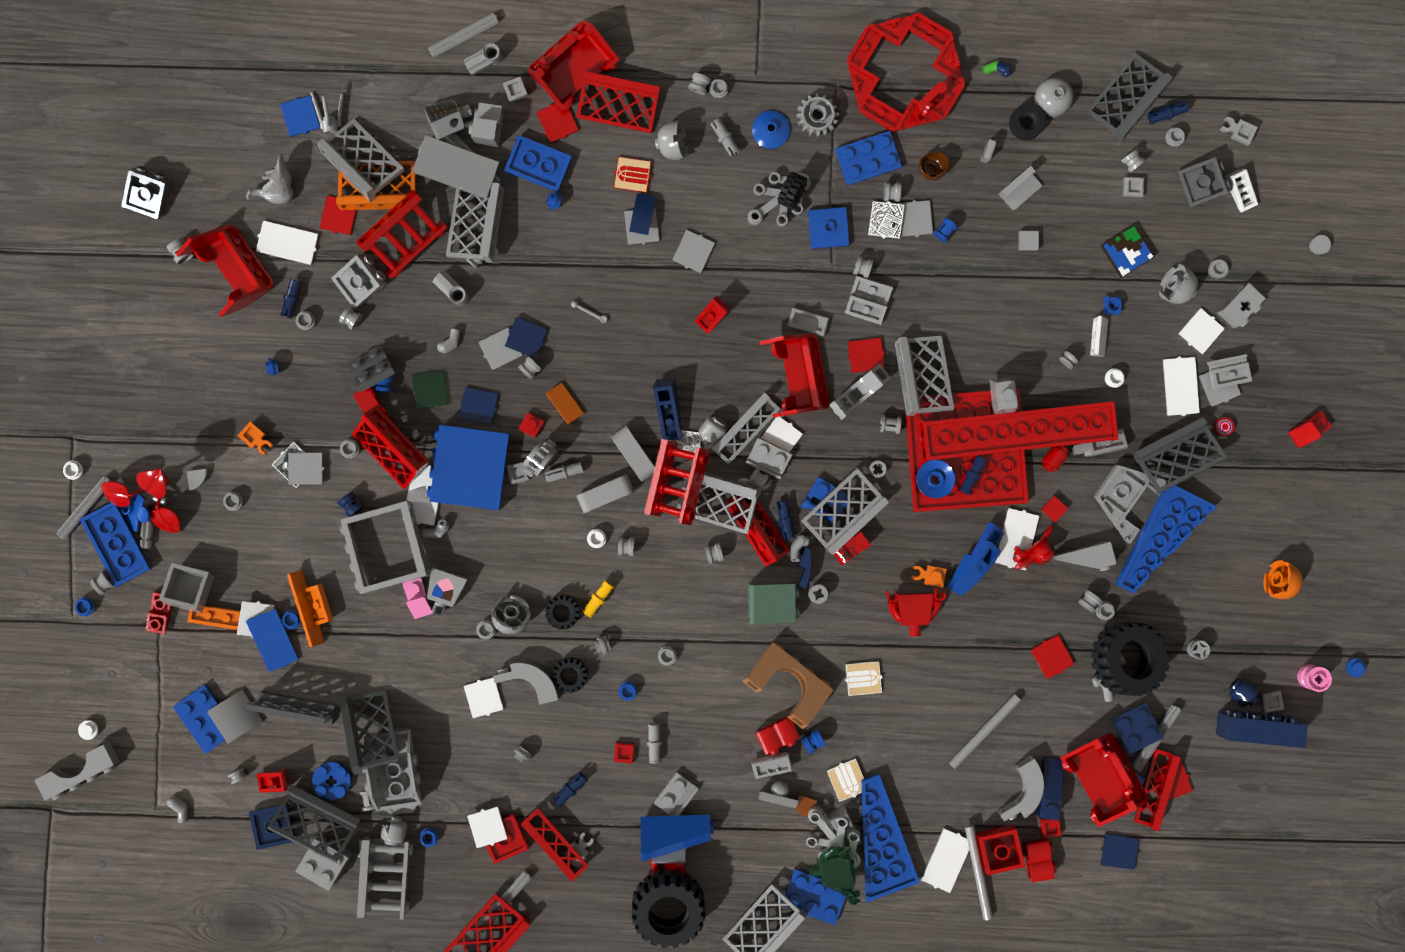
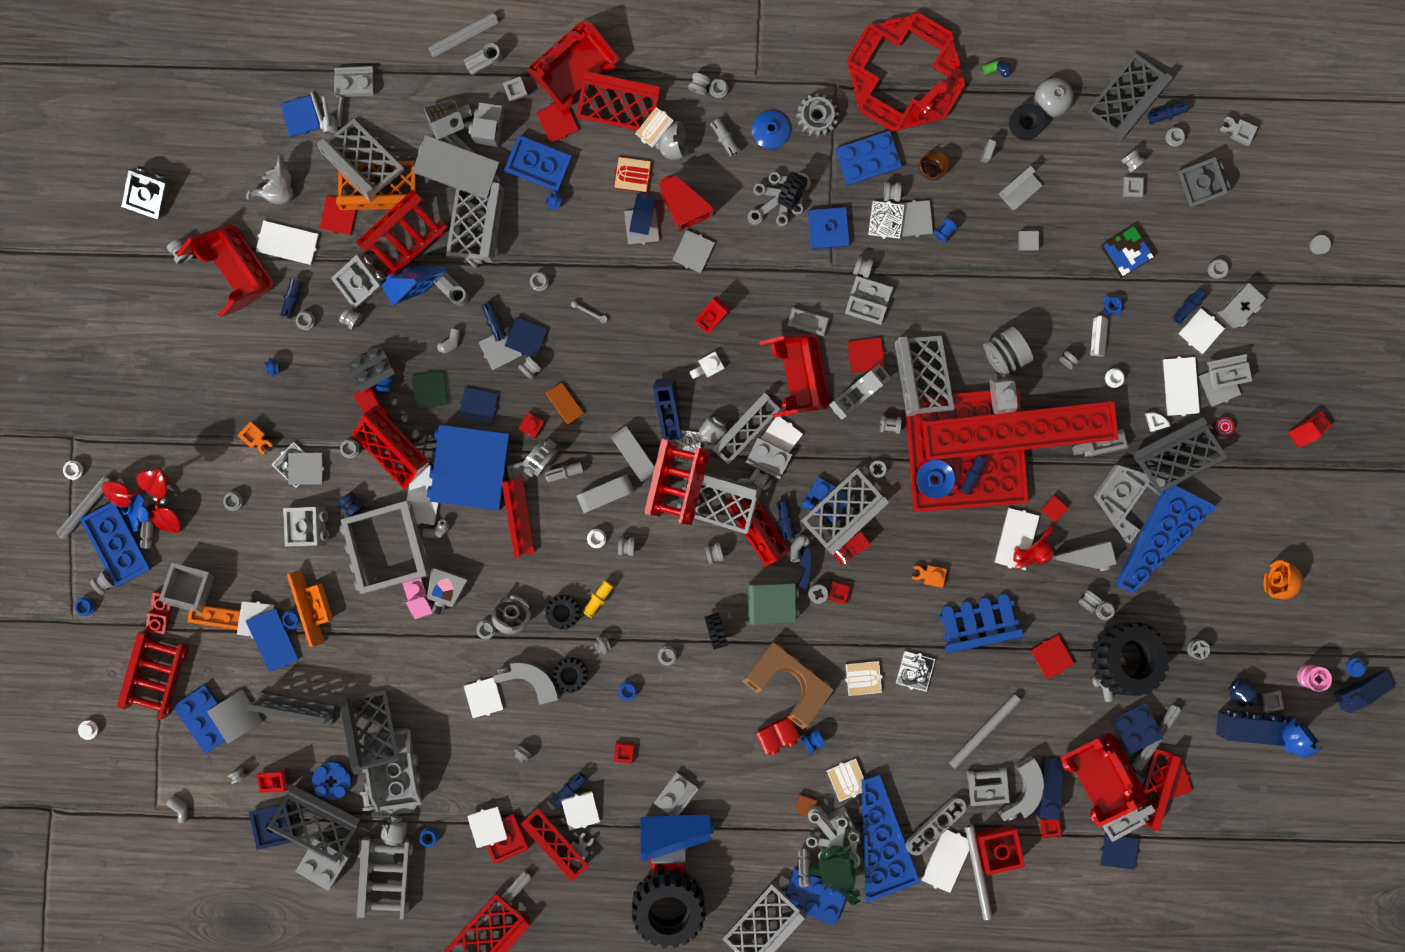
light grey arch [34,742,120,801] -> none
light grey tile [187,469,208,490] -> none
light grey pin [647,723,662,764] -> none
light grey plate [751,752,793,779] -> none
light grey tile [758,781,798,808] -> none
red torso [885,588,946,637] -> none
blue slope [947,522,1004,596] -> none
red brick [1023,838,1057,883] -> none
red brick [1041,446,1069,472] -> none
light grey cylinder [1159,264,1198,304] -> none
white slope [1224,169,1259,212] -> none
none -> red fence [116,631,188,720]
none -> light grey plate [283,506,329,547]
none -> light grey plate [334,66,374,97]
none -> blue slope [382,266,447,306]
none -> dark blue pin [481,302,507,342]
none -> red fence [502,477,535,558]
none -> light grey plate [529,272,549,291]
none -> white piece [561,791,600,830]
none -> piece [635,107,673,148]
none -> red slope [658,175,713,232]
none -> white plate [689,352,724,379]
none -> black tyre [704,612,728,650]
none -> light grey axle [798,848,811,887]
none -> red tile [827,581,851,604]
none -> piece [896,651,935,692]
none -> light grey beam [906,797,966,856]
none -> blue fence [939,594,1024,654]
none -> light grey plate [967,767,1010,806]
none -> light grey wheel [983,326,1033,378]
none -> light grey hinge [1103,802,1156,842]
none -> white tile [1145,412,1170,432]
none -> dark blue pin [1172,289,1207,325]
none -> blue cylinder [1282,717,1322,758]
none -> dark blue slope [1334,669,1395,713]

